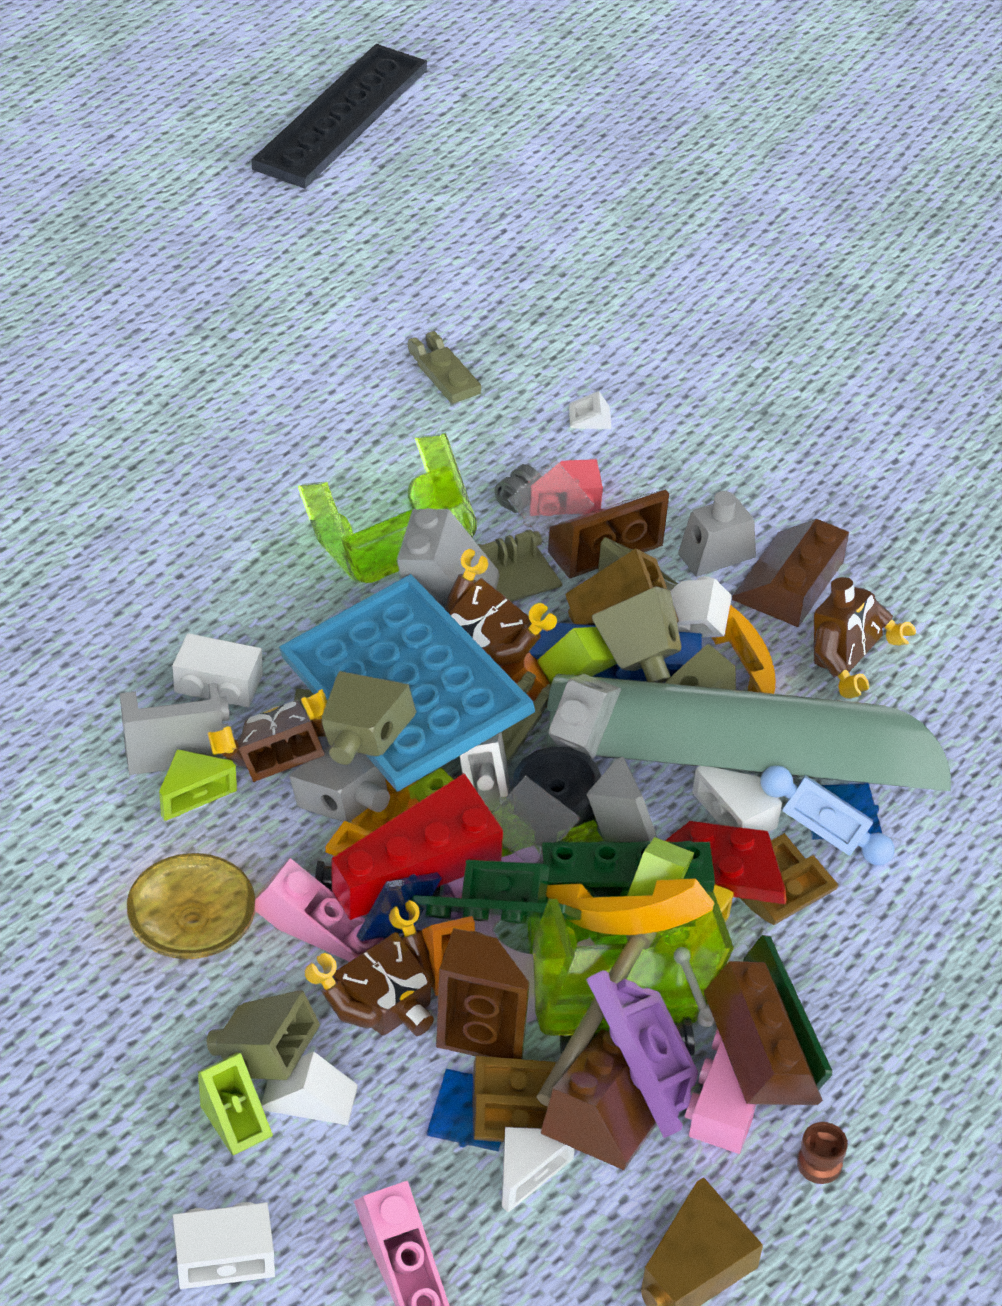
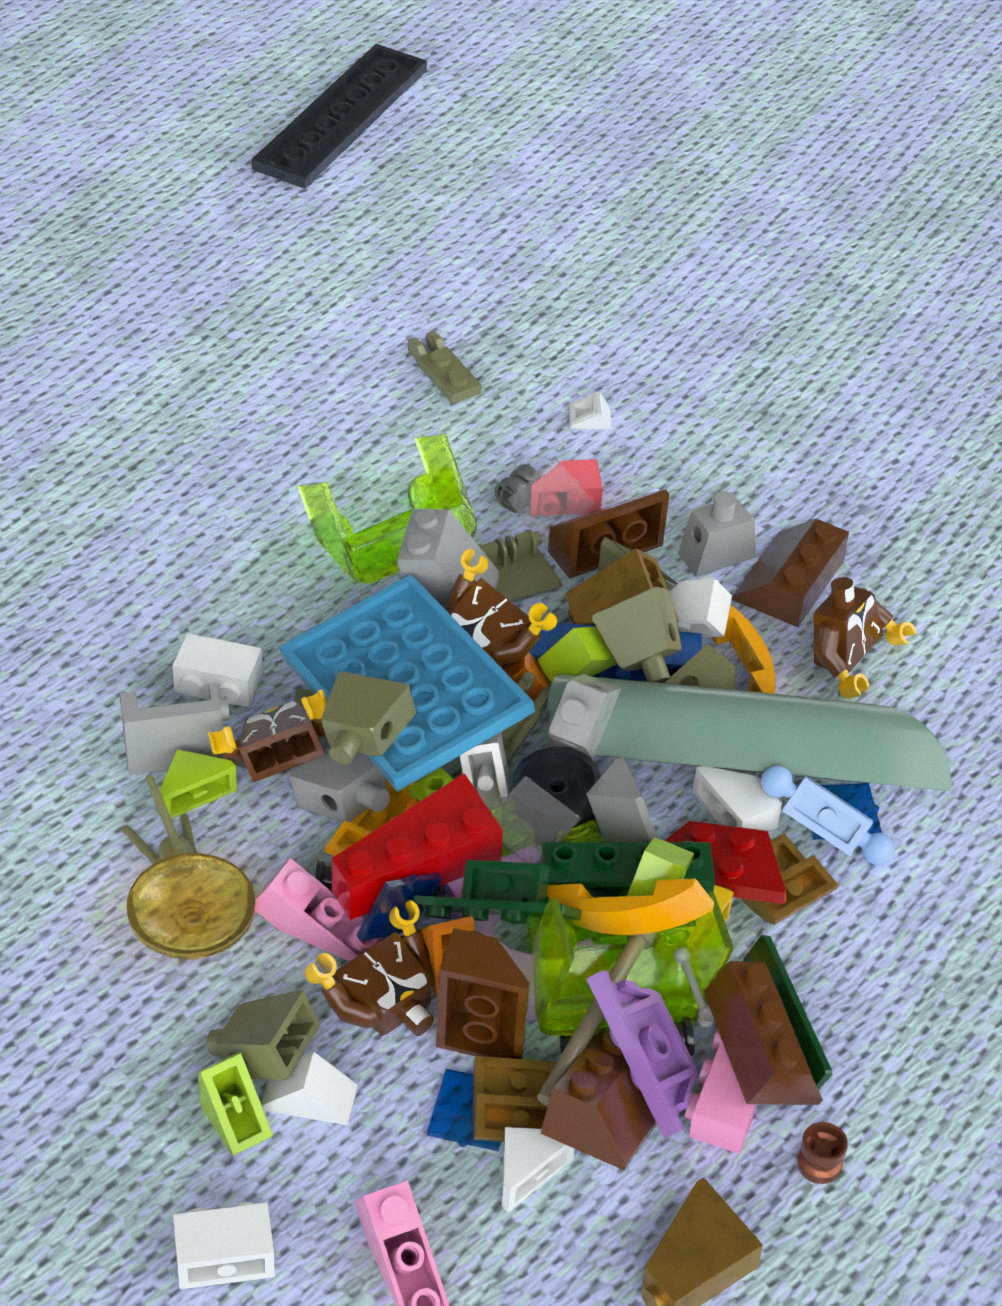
none -> olive plant [122,774,201,878]

